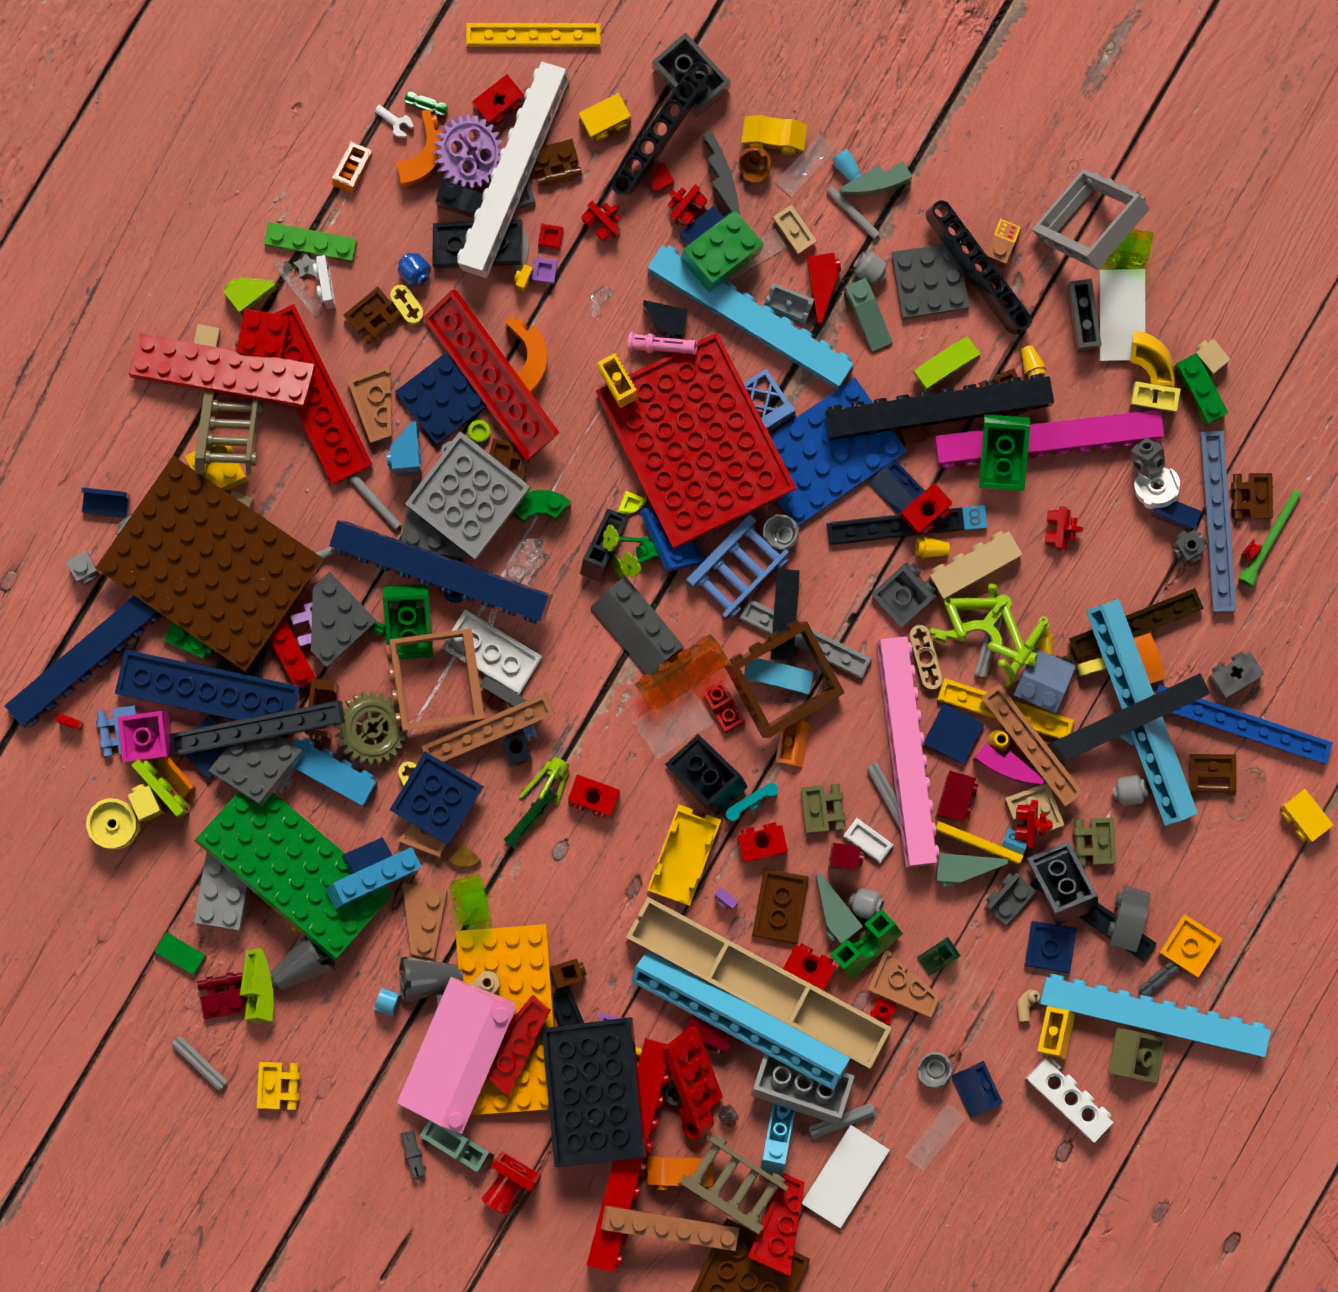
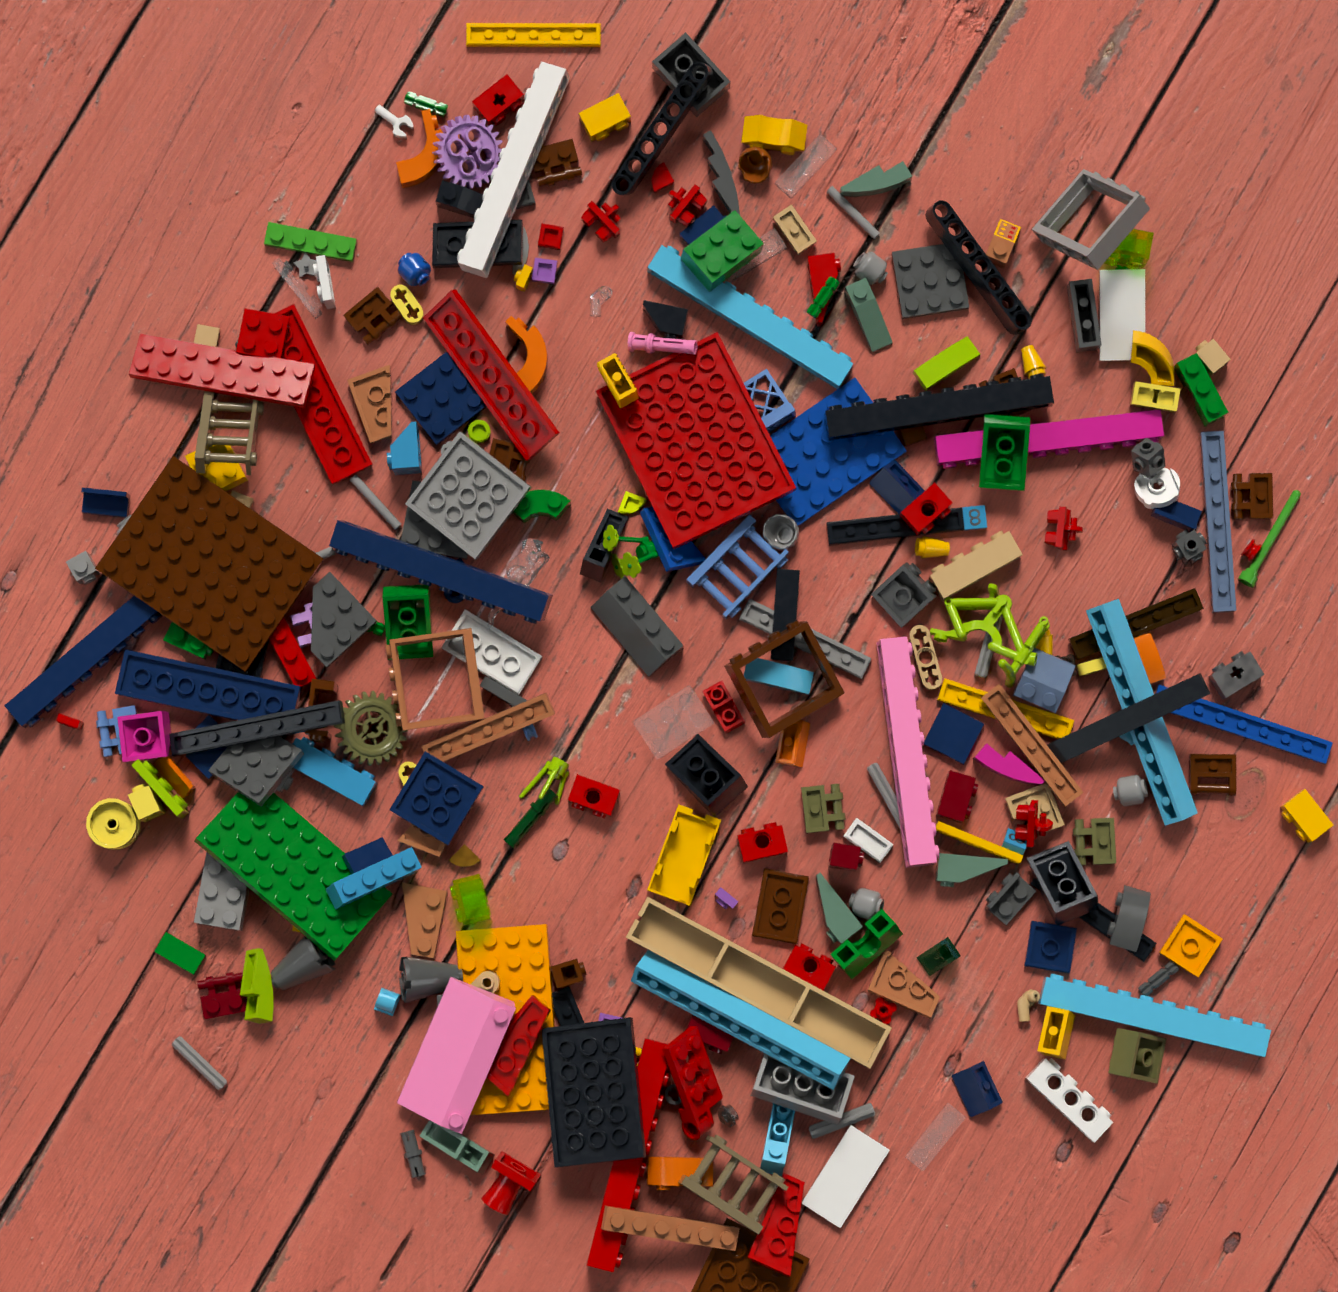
lime slope [223,277,277,316] -> none
yellow plate [257,1062,301,1110] -> none
orange slope [332,142,372,194] -> none
black brick [502,730,532,767] -> none
clear orange brick [635,634,730,713] -> none
teal plate [726,783,778,822] -> none
light grey hinge [764,282,814,324] -> none
medium azure cone [832,148,861,182] -> none
light grey hair [918,1052,953,1088] -> none
yellow cone [988,730,1011,752] -> none
none -> green axle [807,276,839,318]

